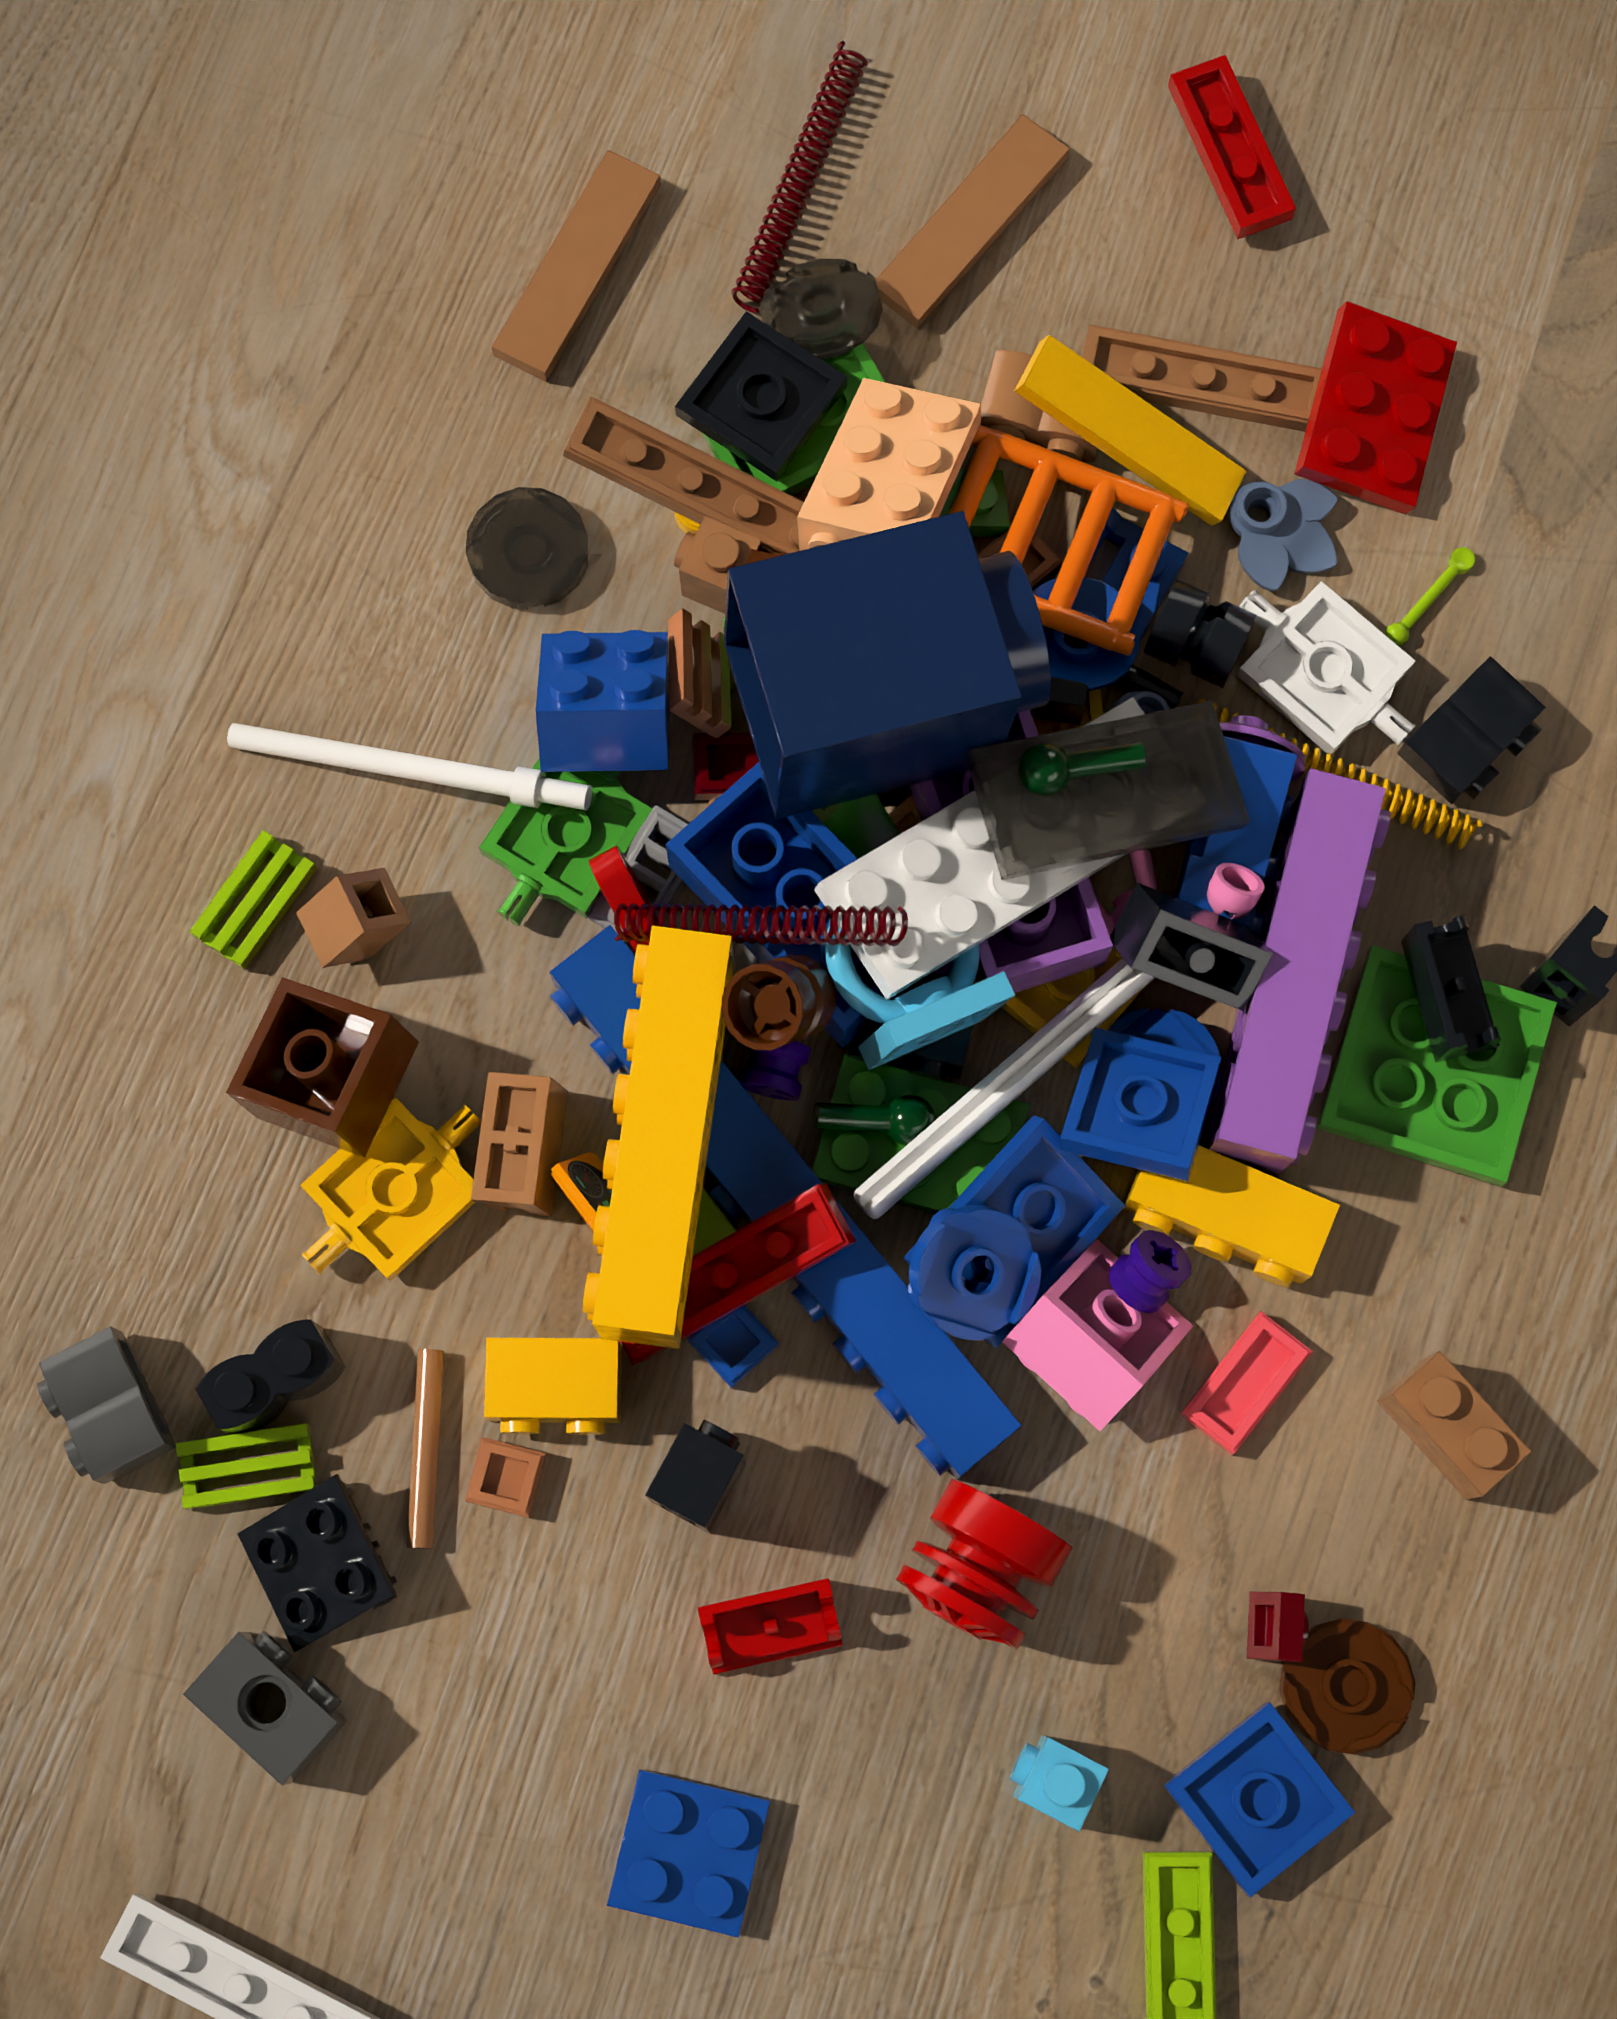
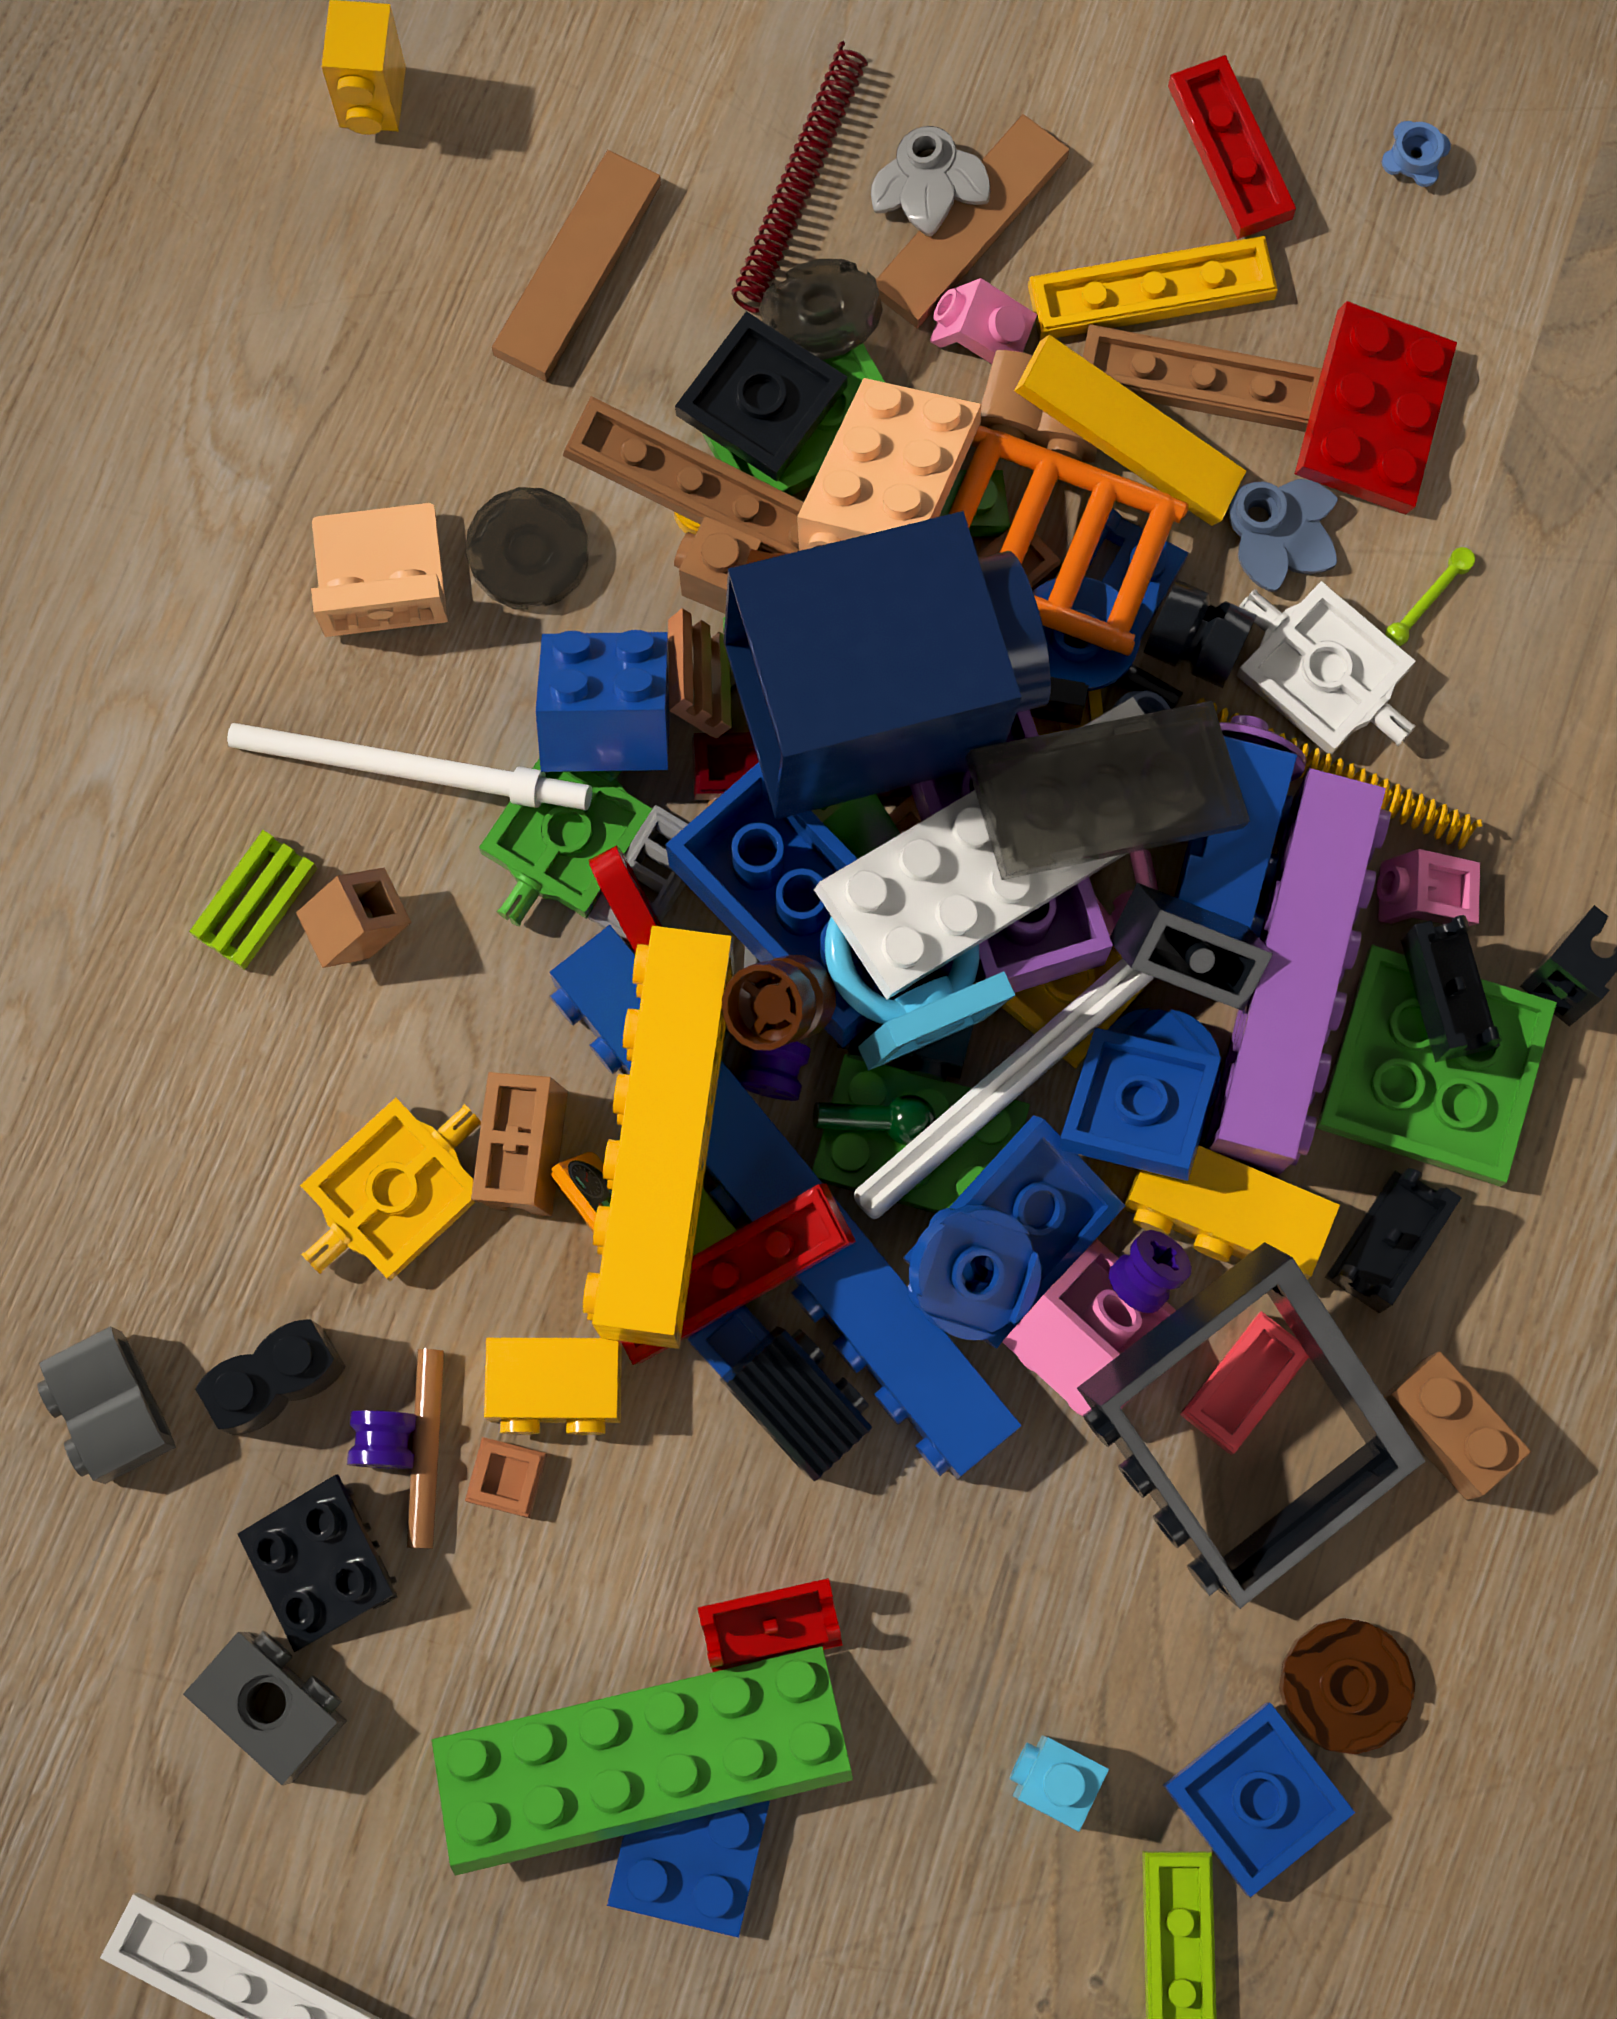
lime tile [176,1423,317,1510] -> none
reddish brown brick [226,977,419,1158] -> none
dark red piece [614,903,908,947] -> none
black brick [645,1420,746,1533] -> none
red wheel [896,1479,1073,1649] -> none
dark green bar [1018,742,1146,796] -> none
bright pink hinge [1207,863,1264,919] -> none
dark red plate [1246,1591,1309,1662] -> none
black brick [1397,656,1546,805] -> none
none -> light nougat bracket [311,503,448,637]
none -> yellow brick [321,0,406,135]
none -> dark purple wheel [347,1410,417,1469]
none -> bright green plate [431,1646,853,1876]
none -> black brick [719,1326,872,1482]
none -> light grey plate [871,126,991,237]
none -> bright pink bracket [930,278,1037,364]
none -> yellow tile [1028,236,1278,341]
none -> black window [1077,1242,1425,1609]
none -> black hinge [1325,1168,1462,1313]
none -> bright pink bracket [1377,849,1480,926]
none -> medium blue plate [1382,121,1451,187]

